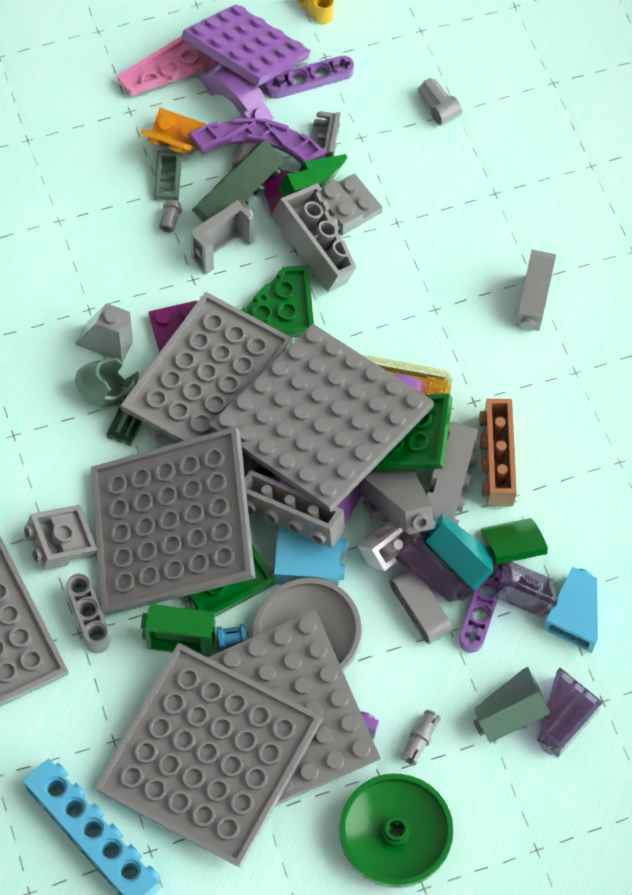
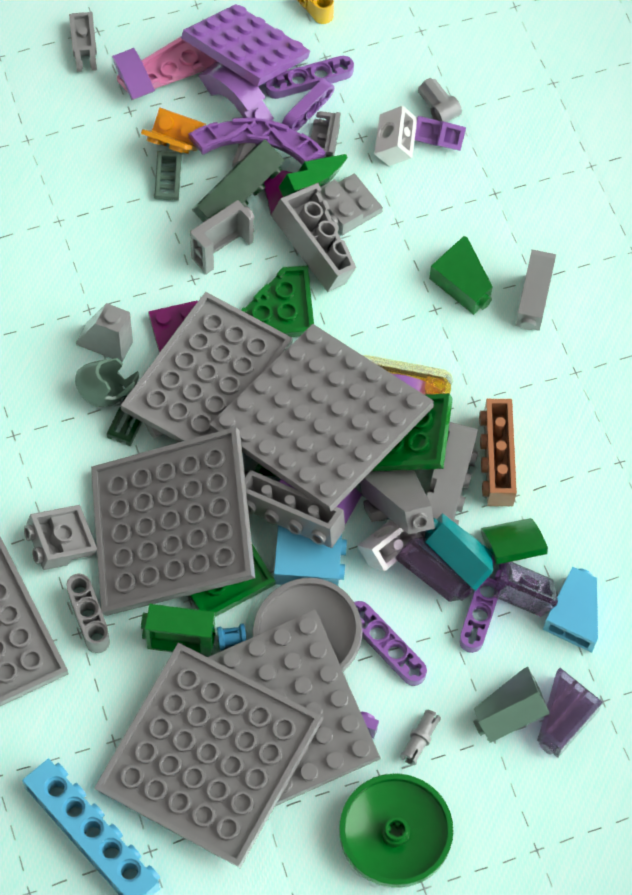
light grey pin [159,199,182,233] -> none
light grey beam [389,567,453,644] -> none
none -> light grey hinge [69,12,97,72]
none -> medium lavender slope [111,48,155,101]
none -> medium lavender beam [282,79,335,131]
none -> medium lavender beam [354,601,427,686]
none -> white brick [374,106,417,166]
none -> medium lavender slope [415,116,466,151]
none -> green slope [429,235,493,315]

